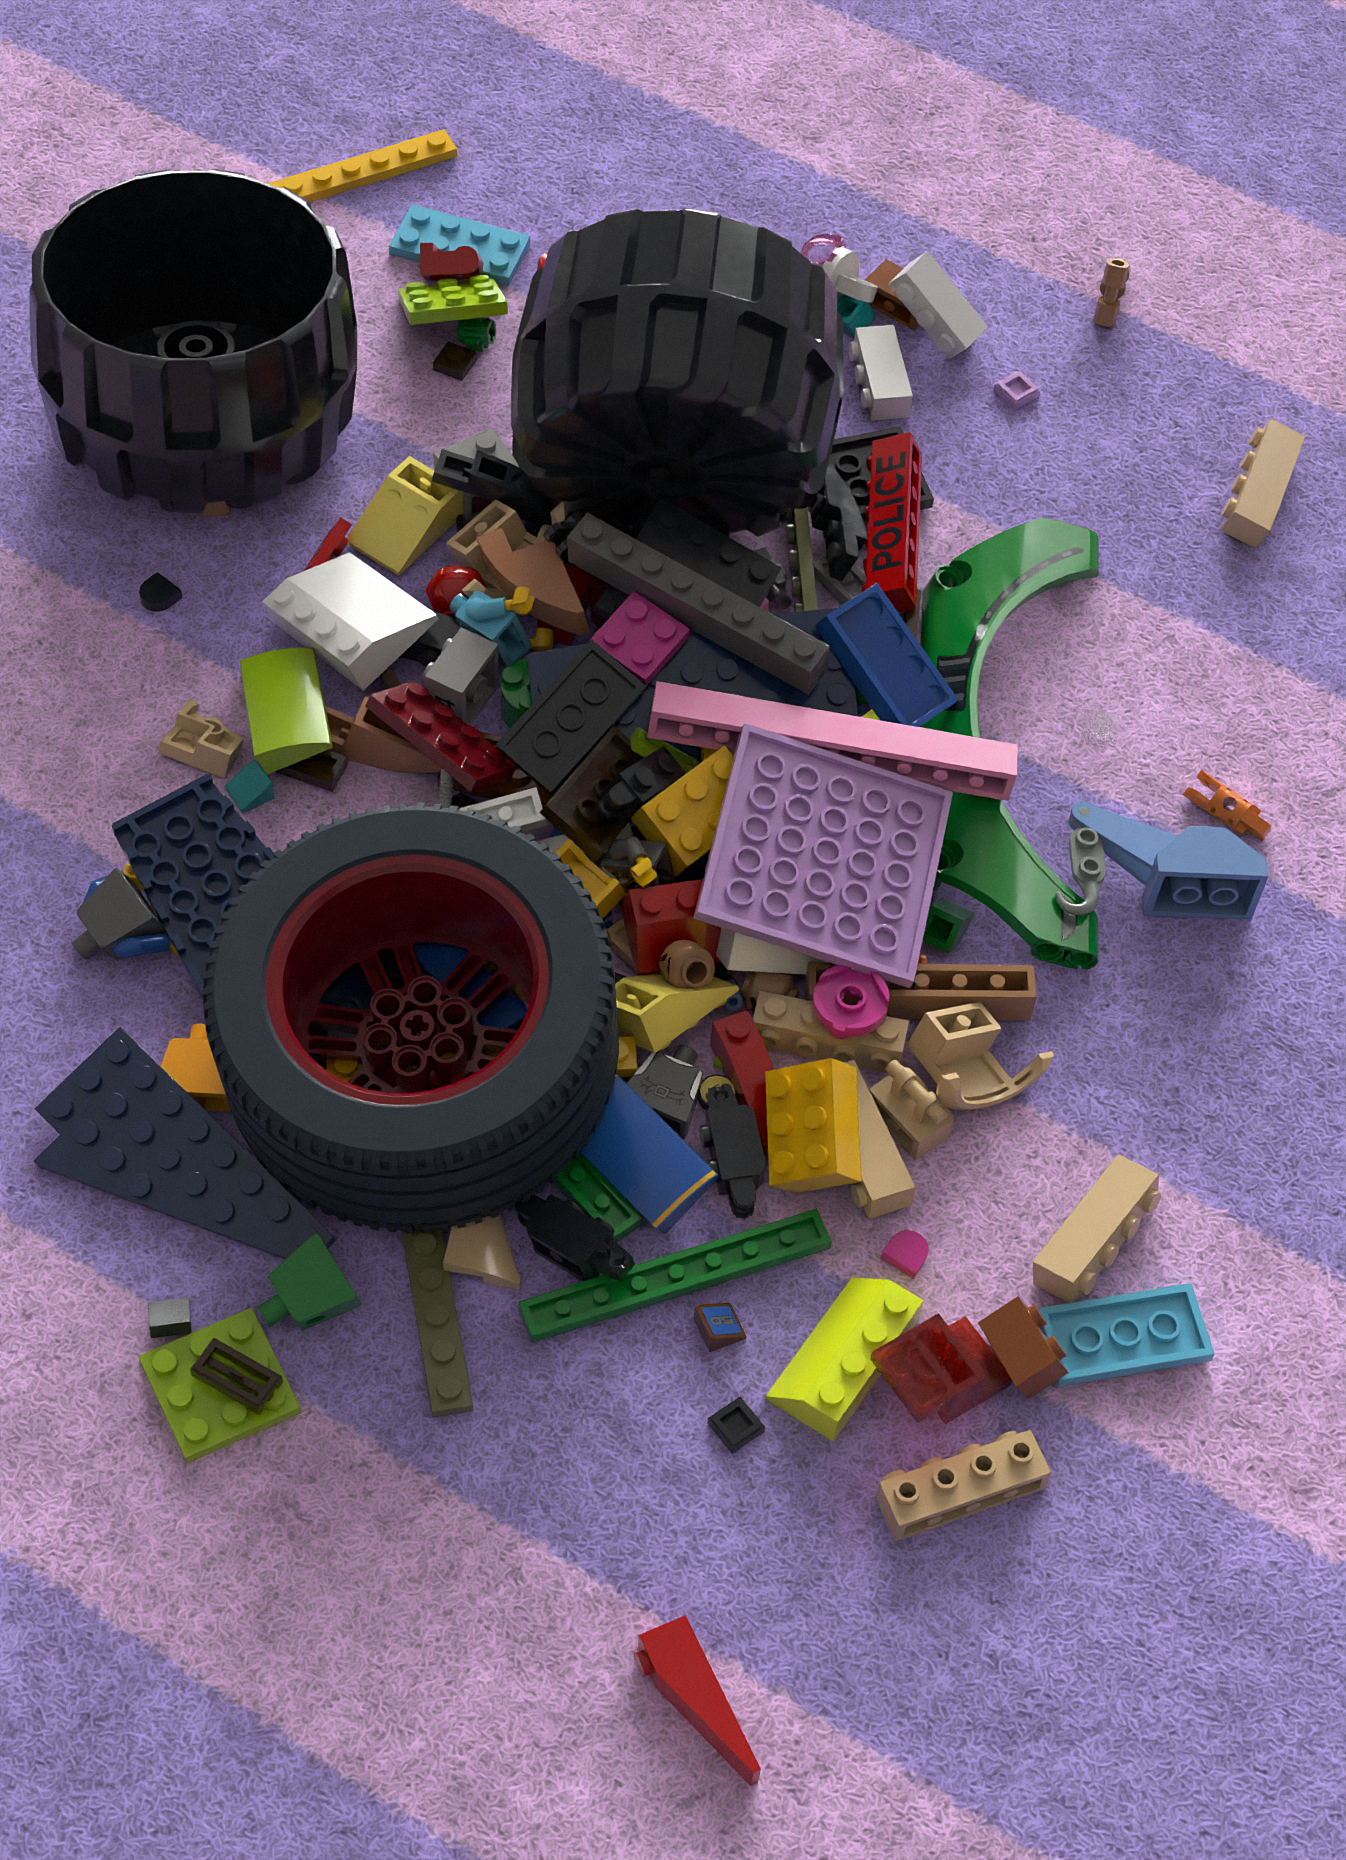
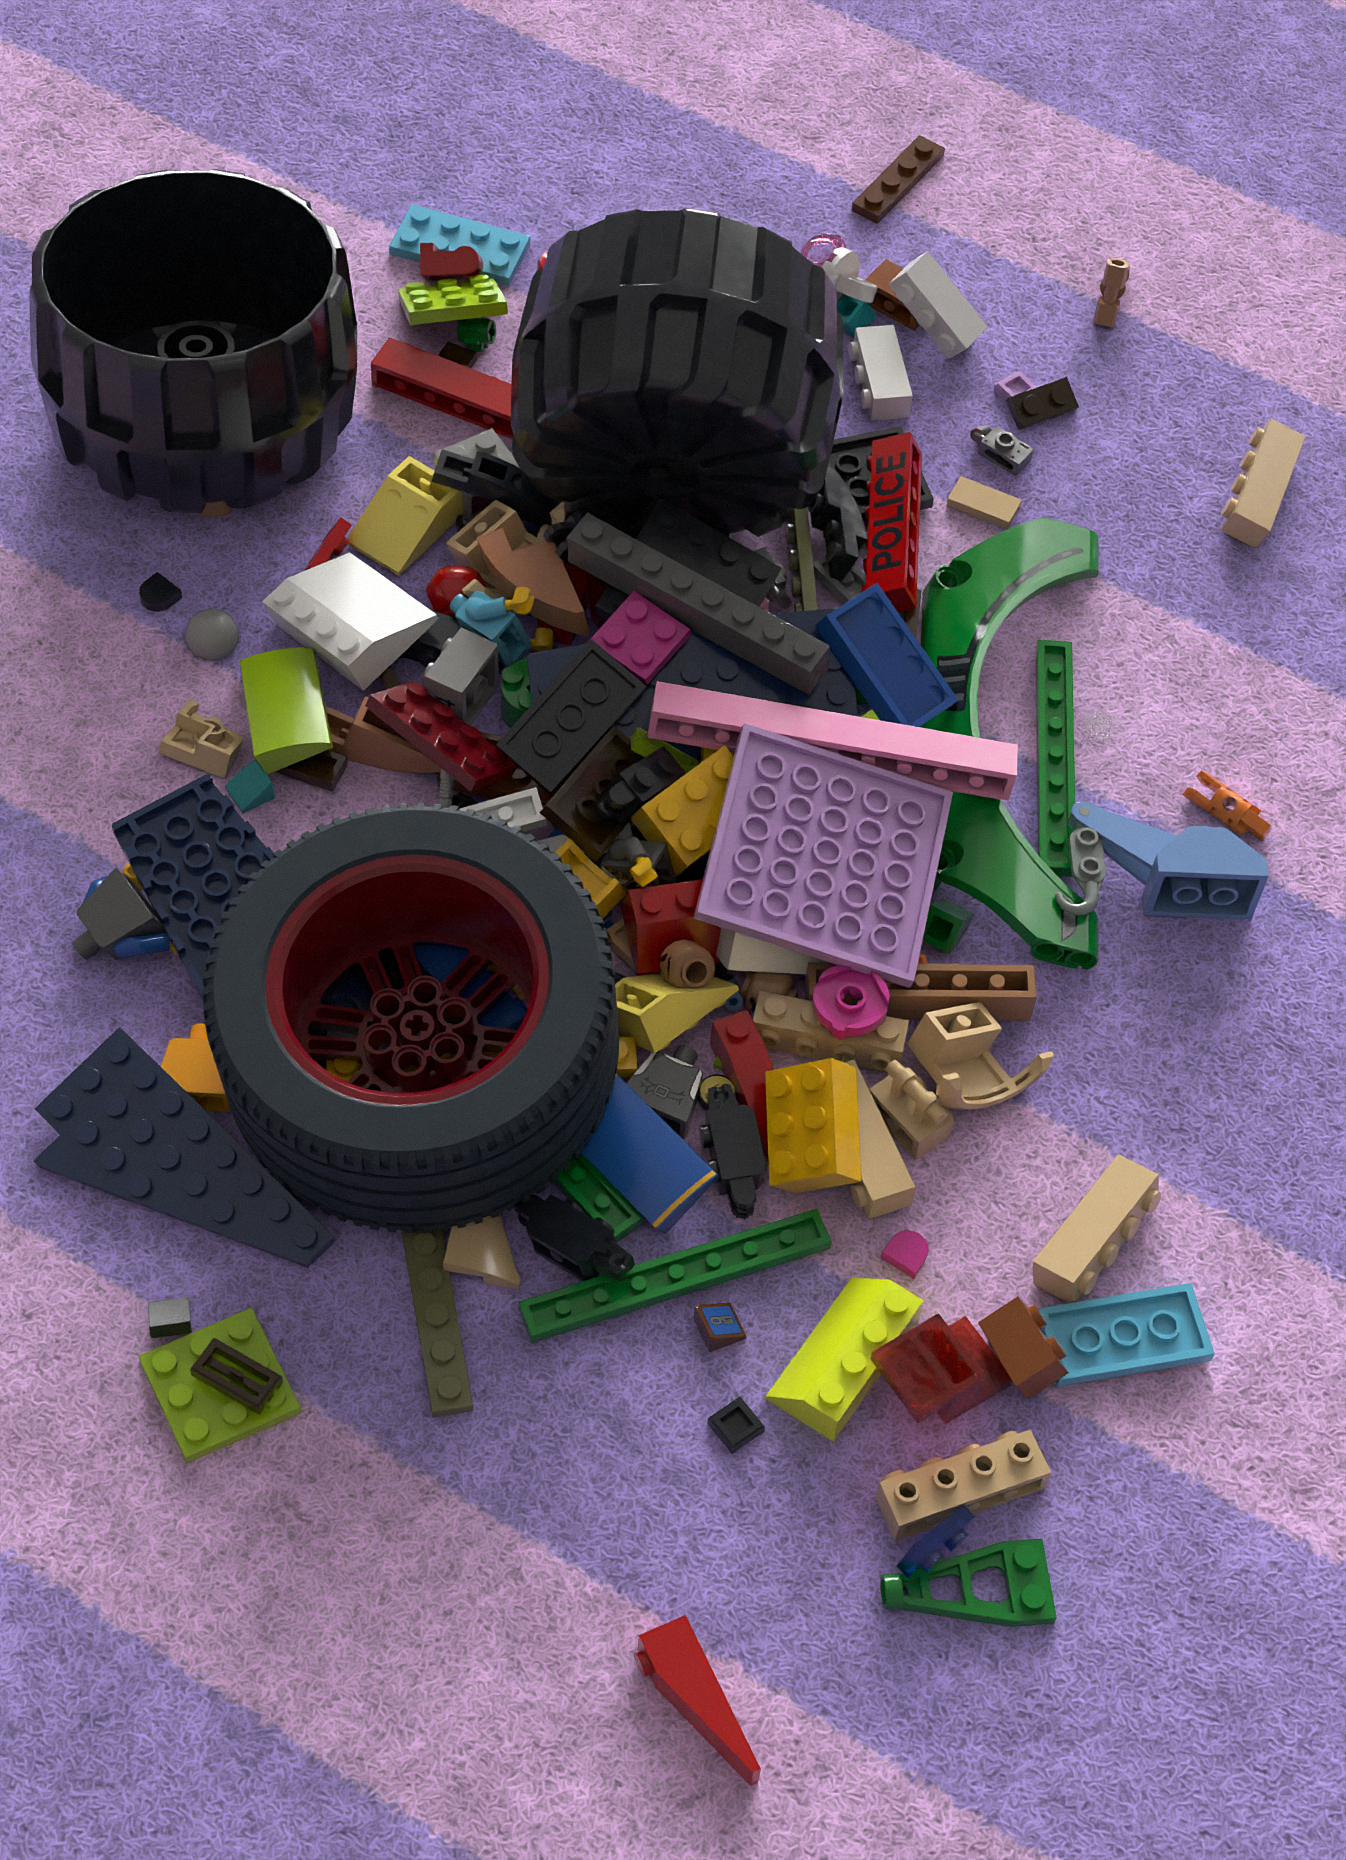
green torso [258,1233,362,1330] -> none
yellow plate [267,129,457,202] -> none
none -> light grey hair [185,608,239,660]
none -> red brick [371,337,513,439]
none -> reddish brown plate [851,135,945,224]
none -> green plate [880,1539,1057,1627]
none -> clear blue plate [896,1504,975,1578]
none -> tan tile [946,476,1022,530]
none -> flat silver piece [970,425,1034,476]
none -> dark brown plate [1006,377,1079,430]
none -> green plate [1036,639,1075,877]

